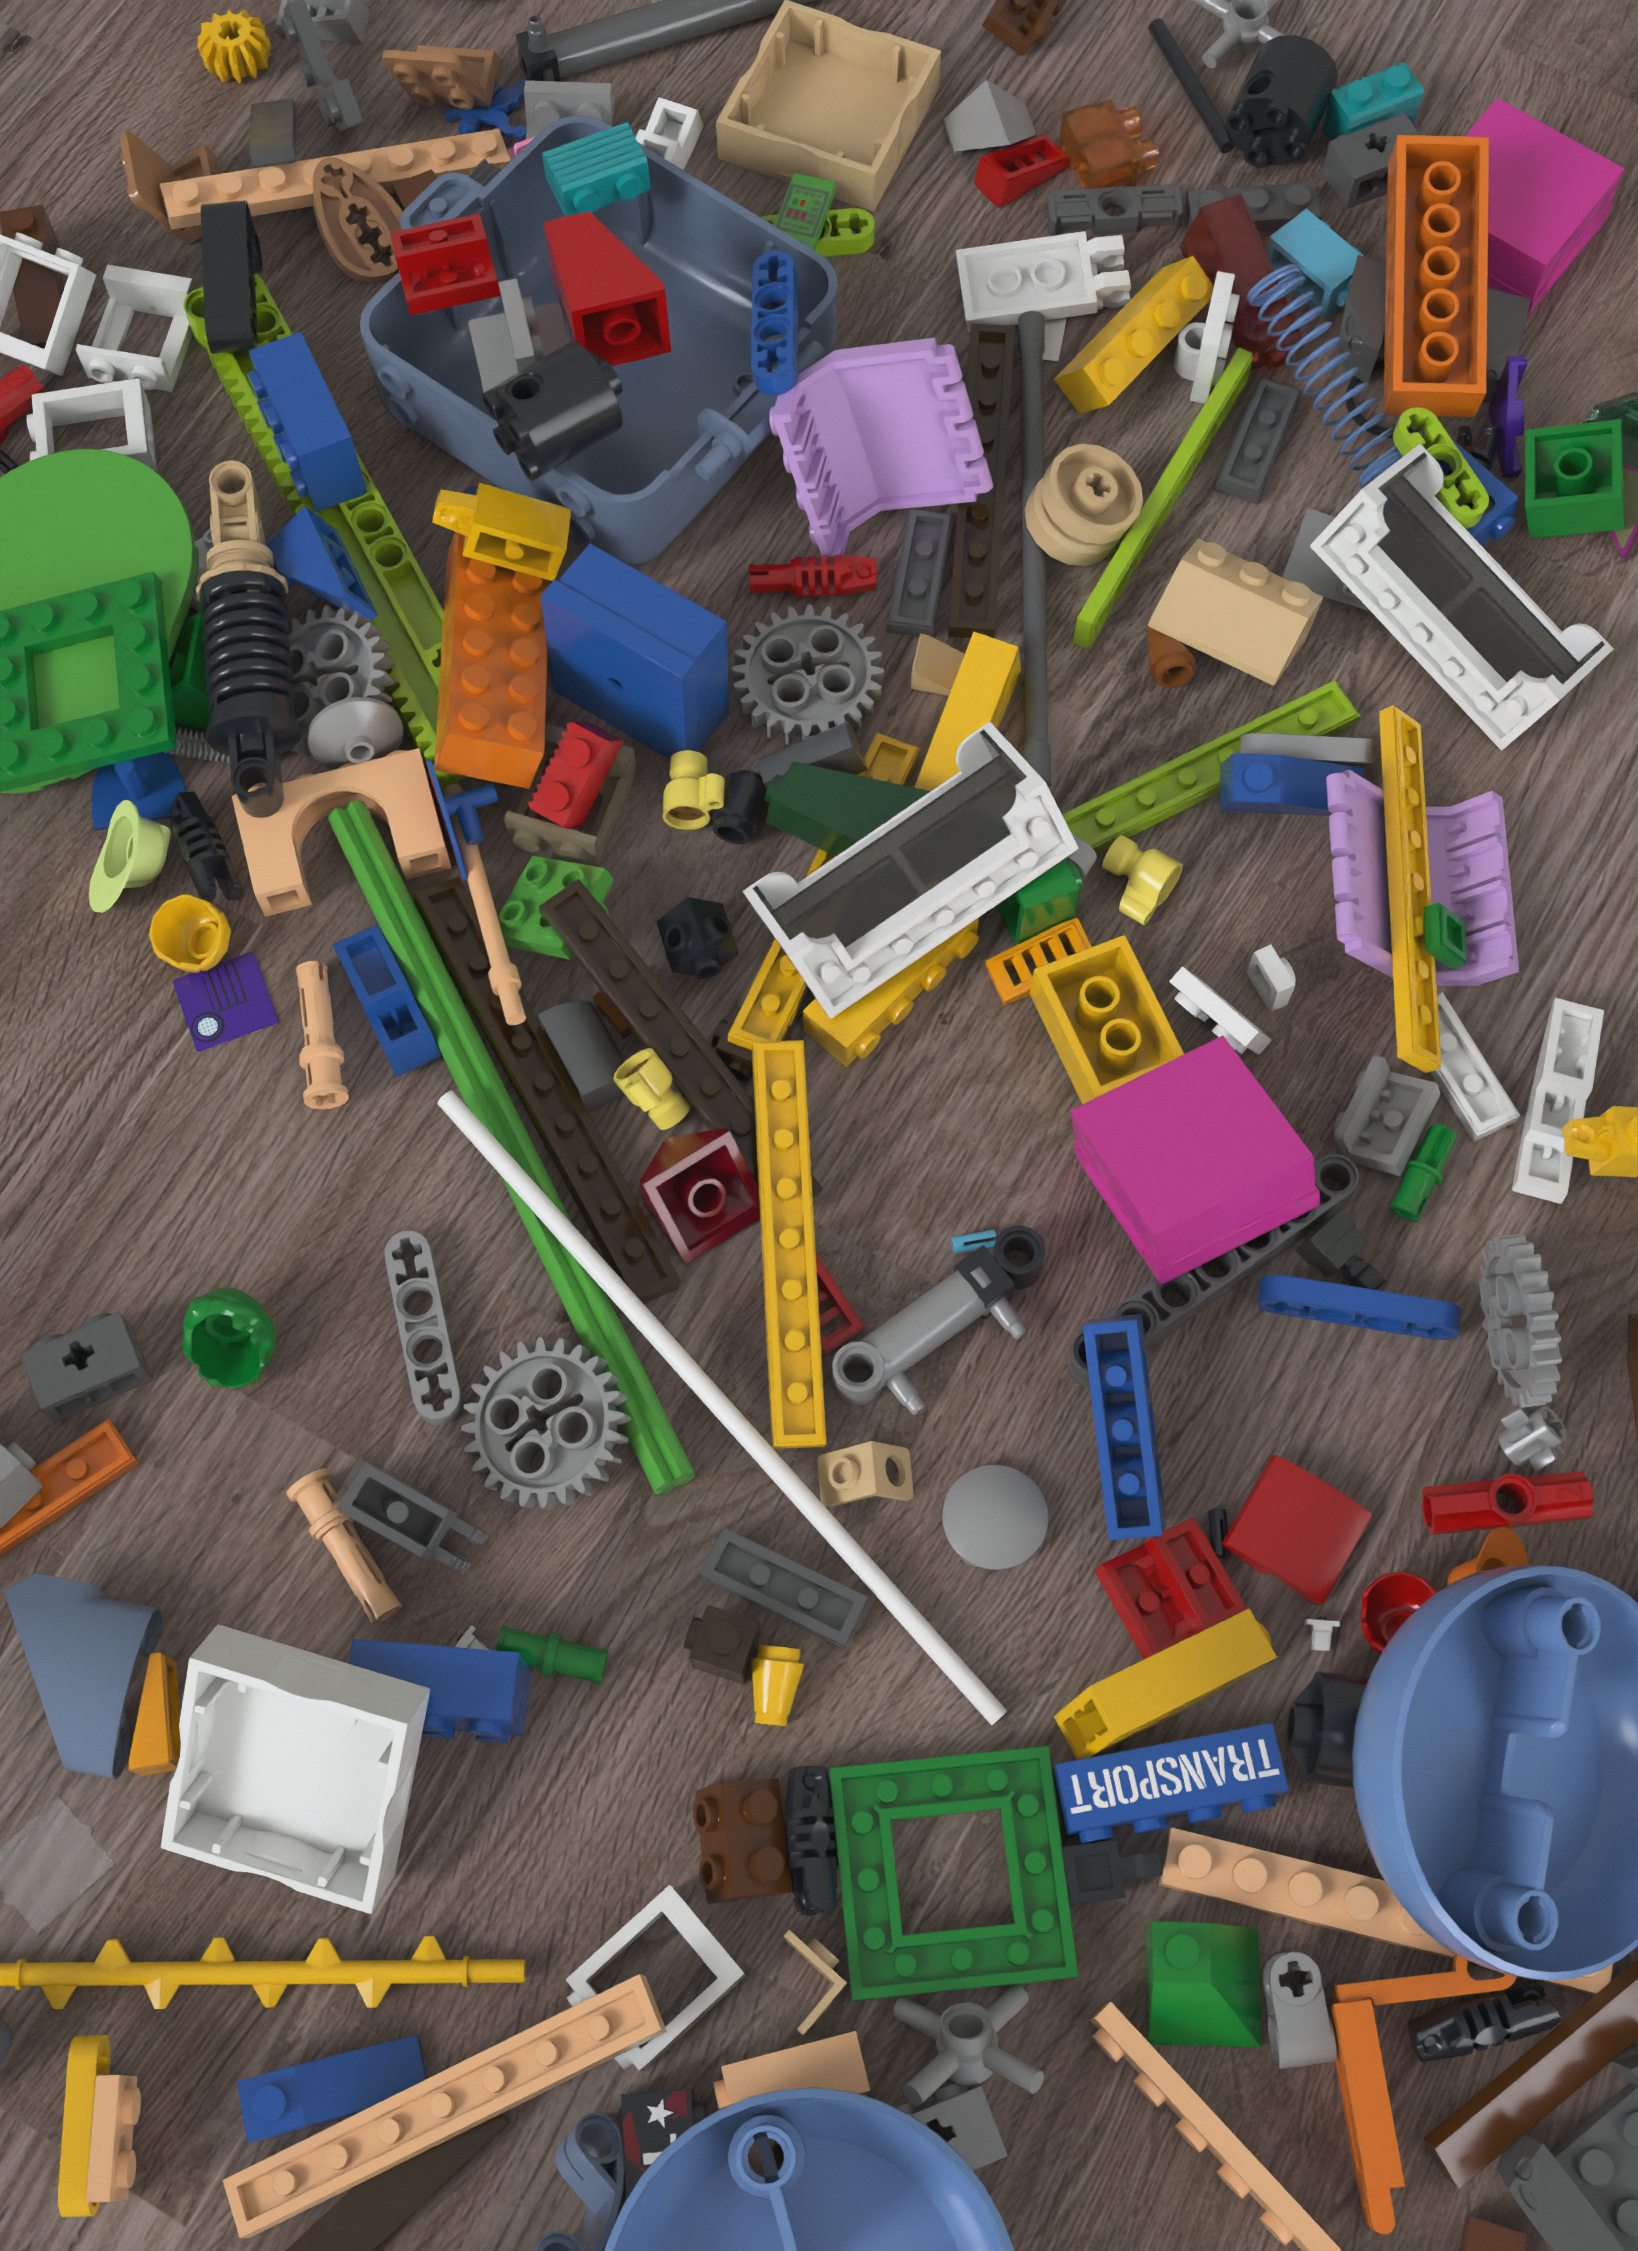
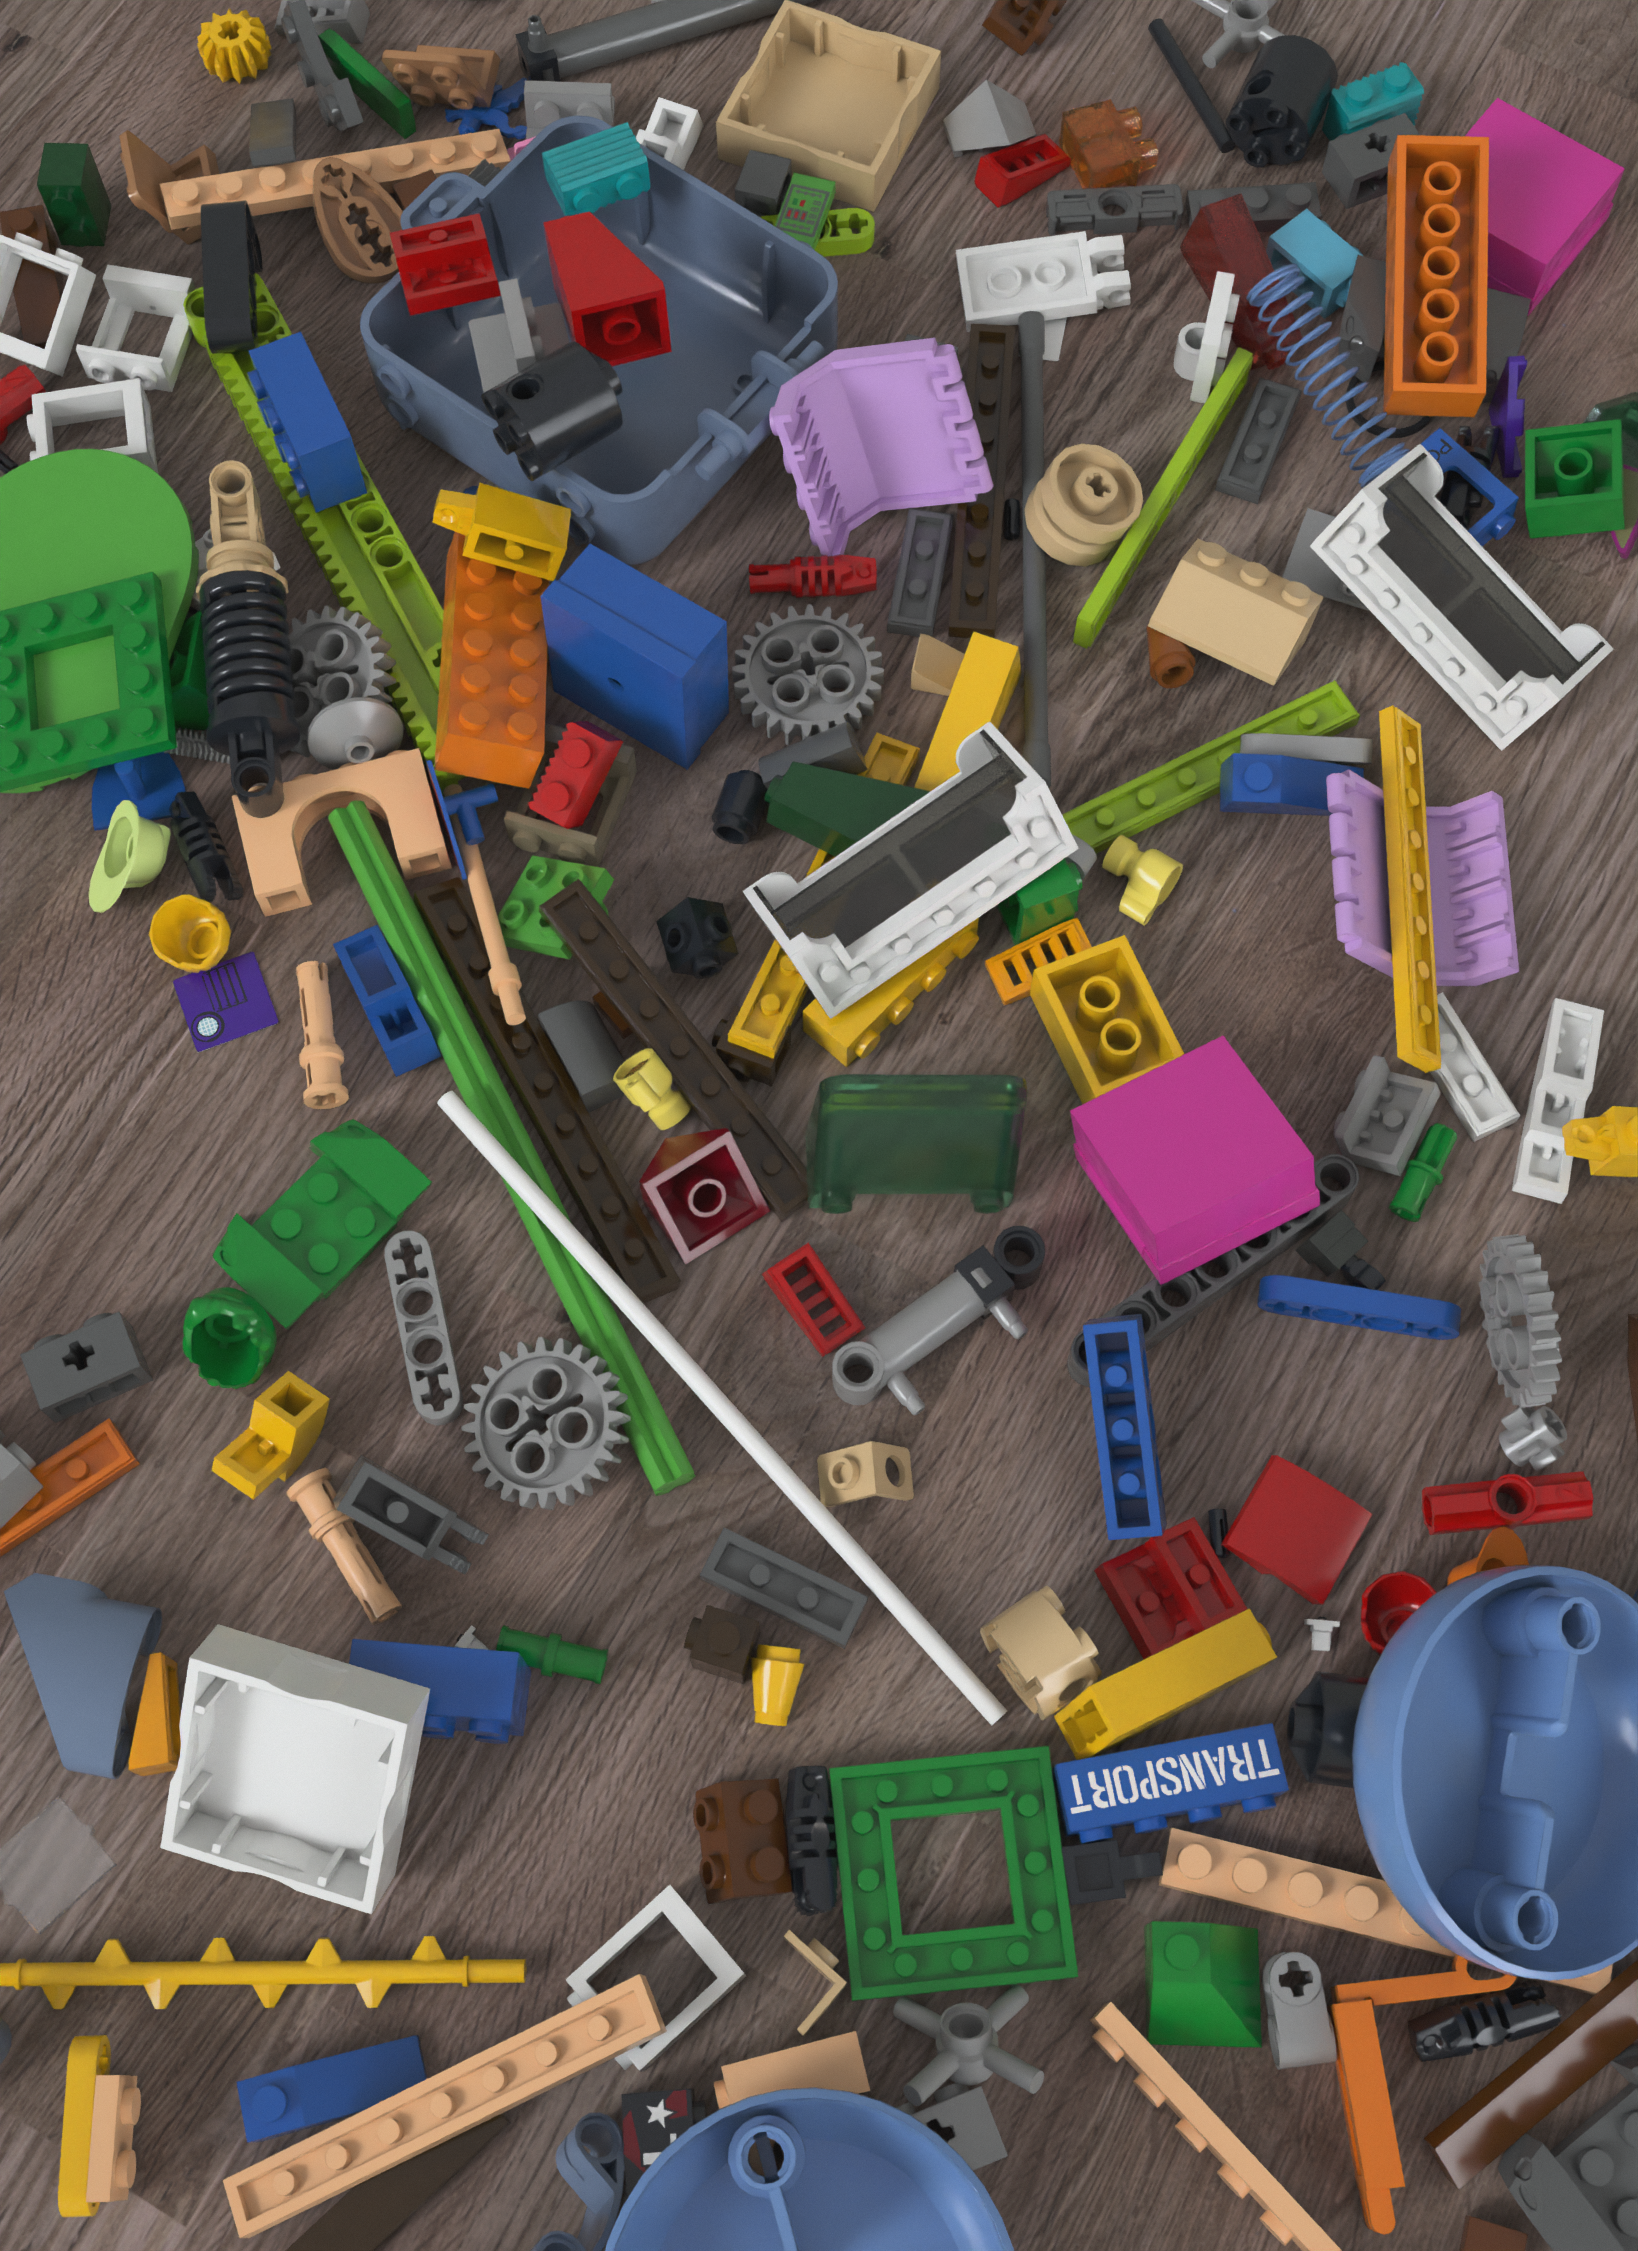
blue slope [266,506,378,621] -> none
light yellow piece [662,750,725,830] -> none
blue beam [751,250,798,396] -> none
yellow tile [752,1040,826,1449] -> none
light grey dish [942,1465,1048,1570] -> none
medium azure piece [951,1229,997,1254] -> none
yellow brick [1054,256,1214,414] -> none
white plate [1169,966,1272,1055] -> none
white plate [1247,945,1296,1013] -> none
lime beam [1393,407,1489,529] -> none
green tile [1424,902,1467,970] -> none
none -> dark green brick [37,143,111,247]
none -> yellow brick [212,1371,330,1500]
none -> green piece [213,1119,432,1330]
none -> green tile [318,28,416,139]
none -> dark grey brick [735,150,792,217]
none -> clear green windscreen [806,1074,1028,1214]
none -> tan brick [980,1586,1102,1721]
none -> black piece [1004,498,1020,540]

